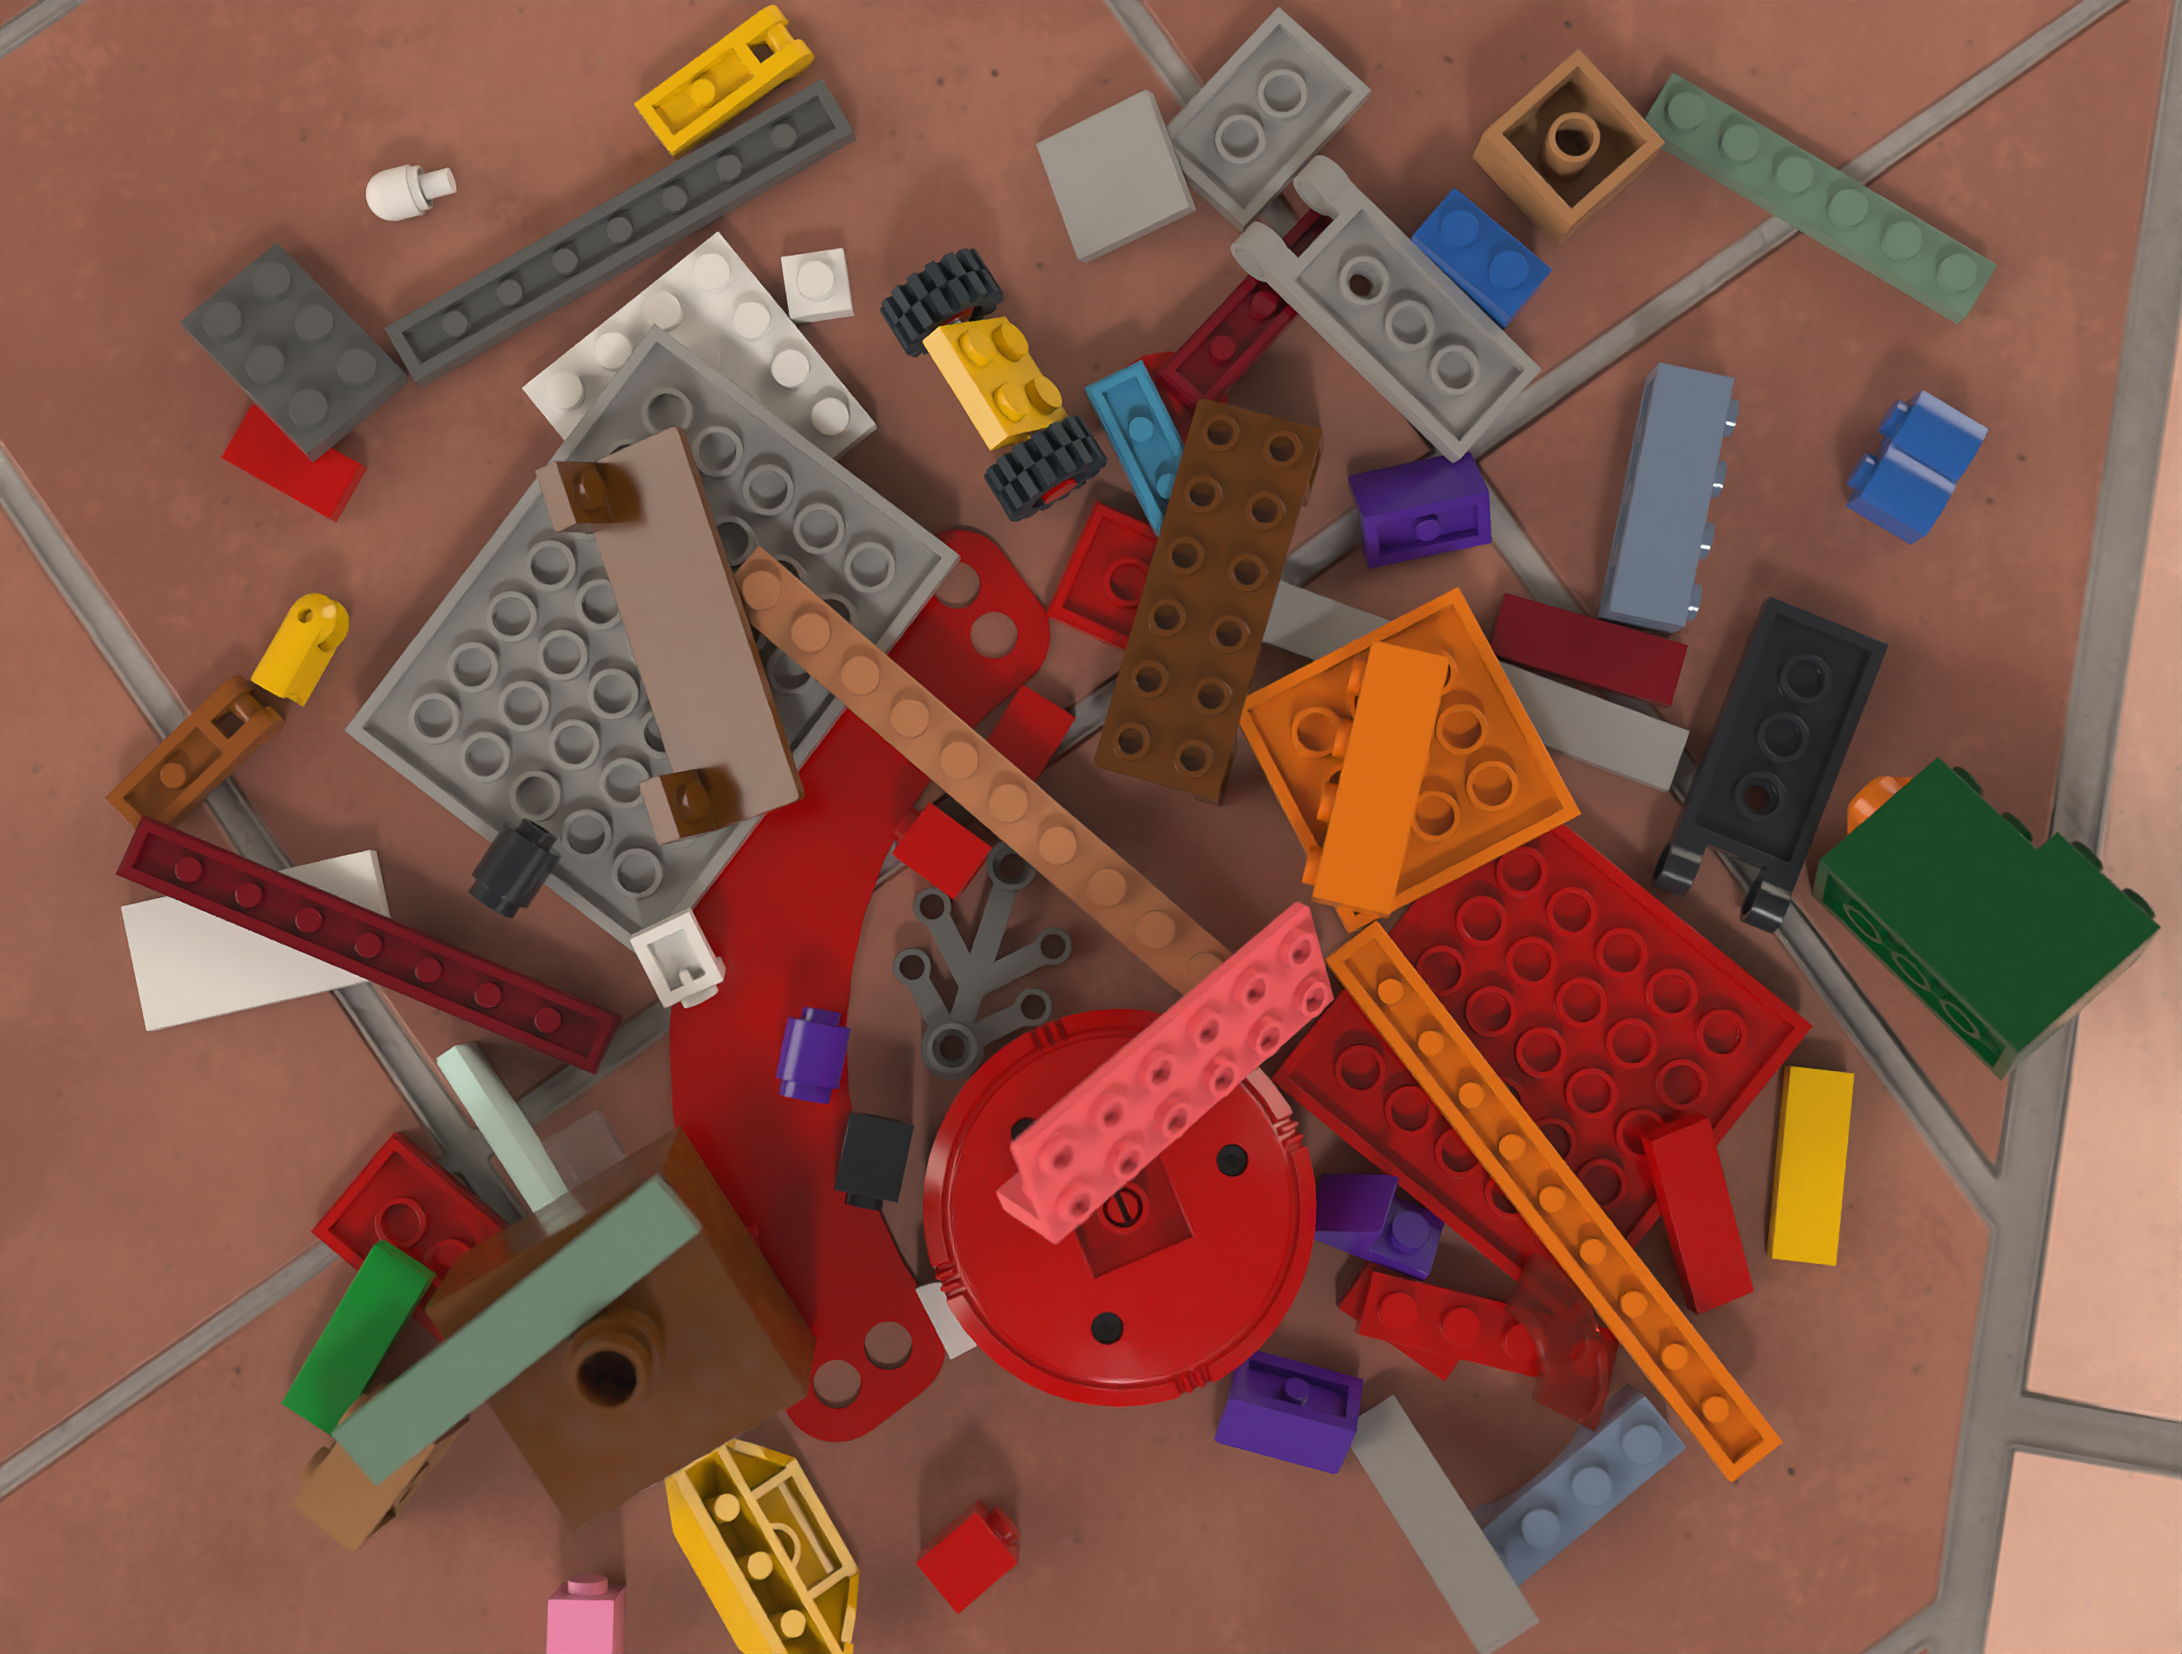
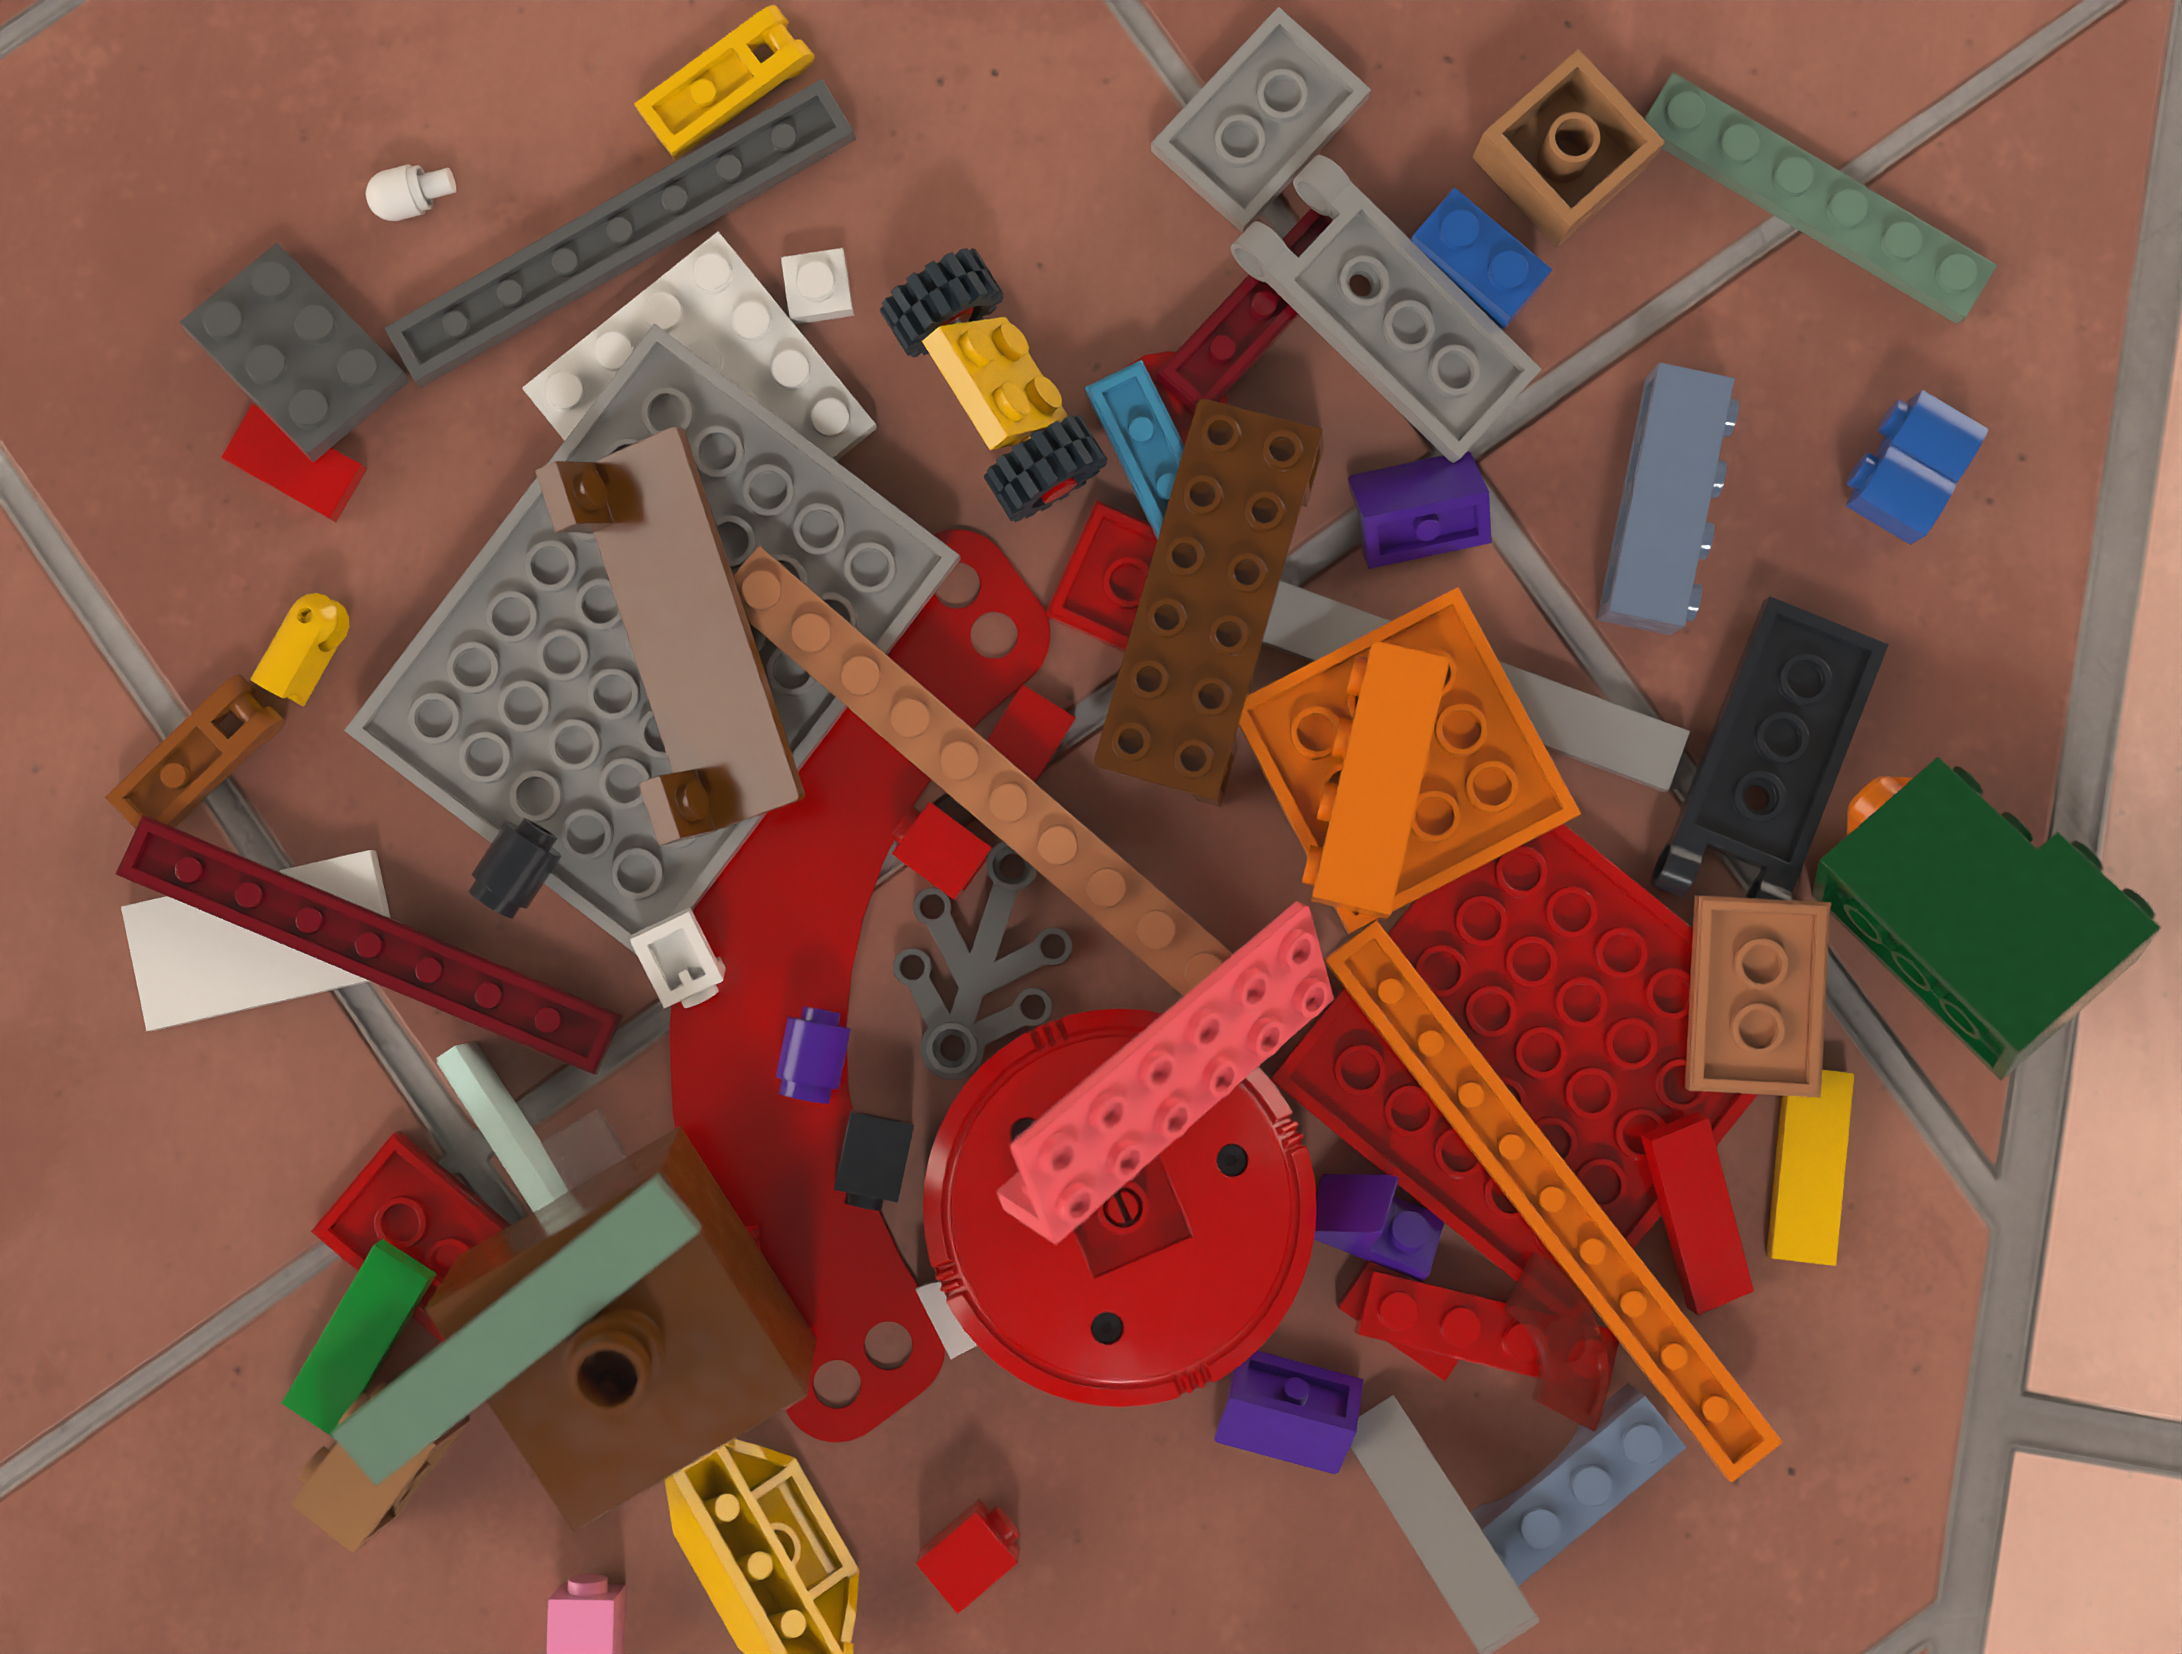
light grey tile [1036,89,1196,263] -> none
dark red tile [1489,593,1688,708] -> none
none -> nougat tile [1685,895,1831,1097]

